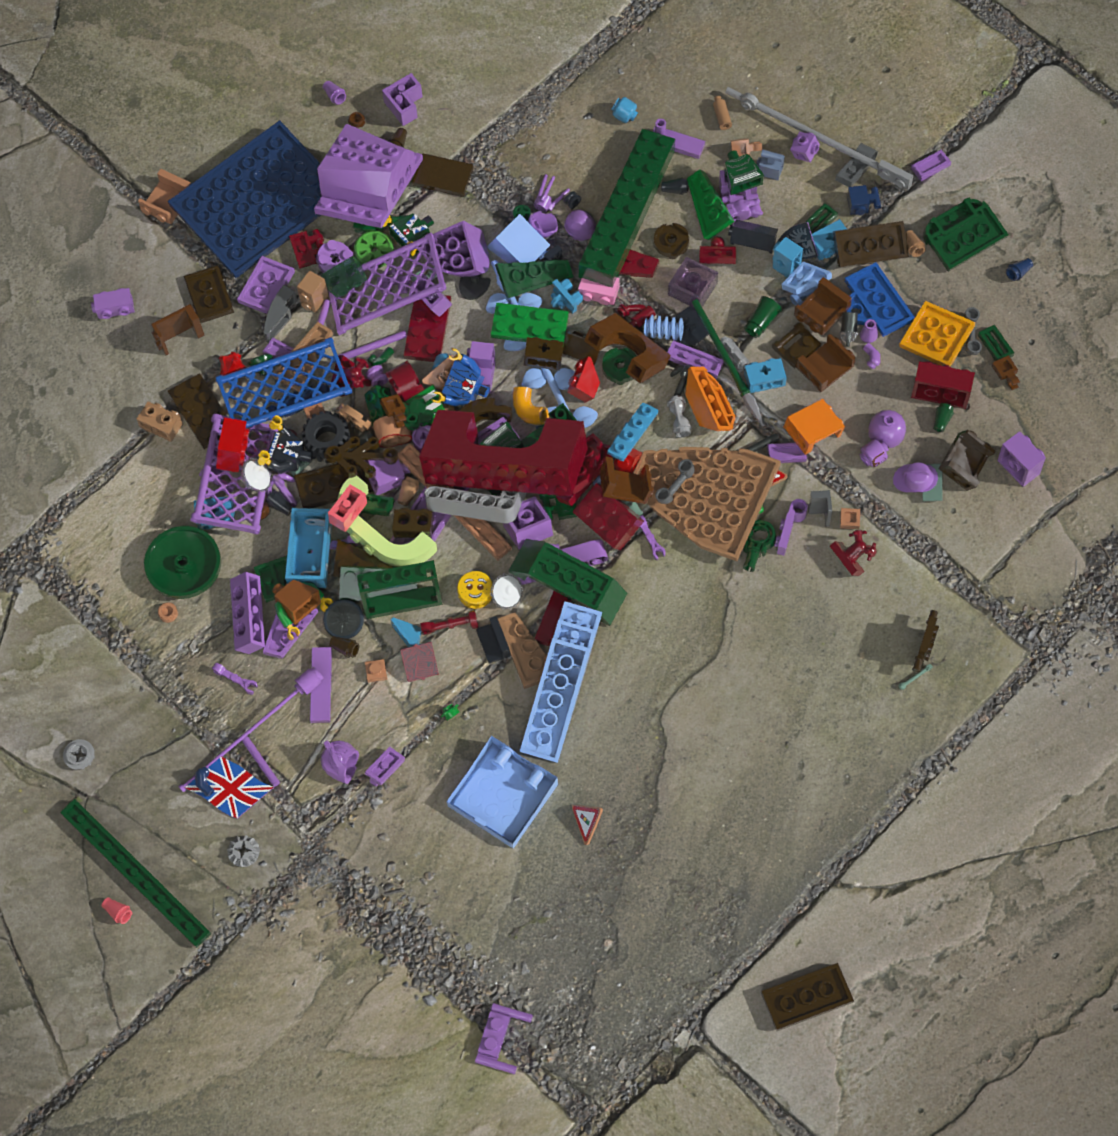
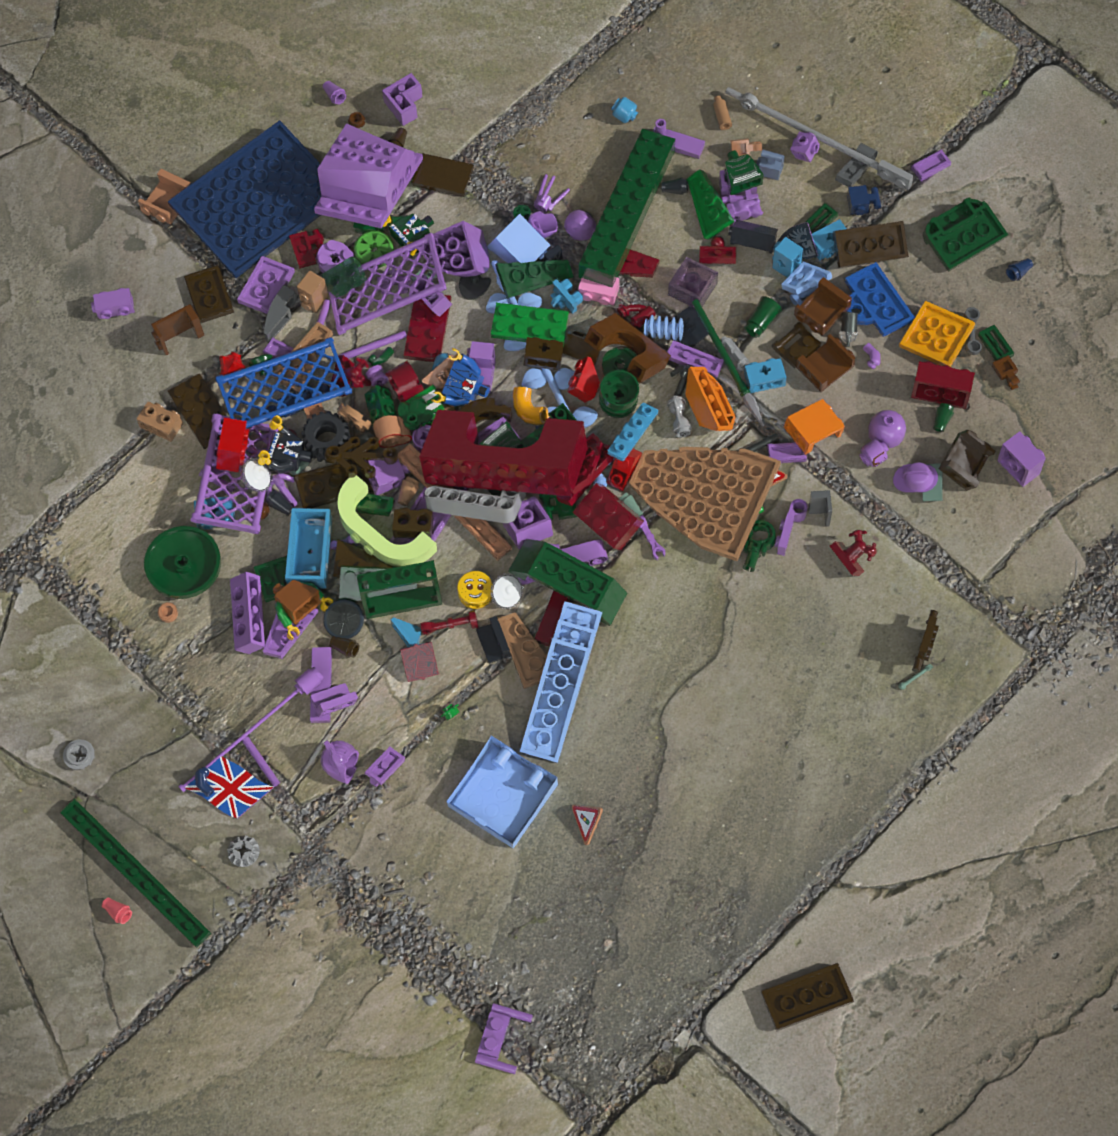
medium lavender piece [212,663,258,695] -> none
coral brick [328,484,367,532] -> none
nougat plate [365,659,387,683] -> none
reddish brown plate [380,394,406,428] -> none
black bush [564,191,581,209] -> none
reddish brown panel [599,457,654,504] -> none
dark brown plate [654,223,689,259] -> none
dark grey bar [655,459,694,504] -> none
nougat plate [840,508,860,529] -> none
medium lavender cone [860,319,878,343] -> none
medium nougat cone [905,230,925,257] -> none
none -> medium lavender panel [310,683,358,717]
none -> dark green wheel [599,370,639,418]

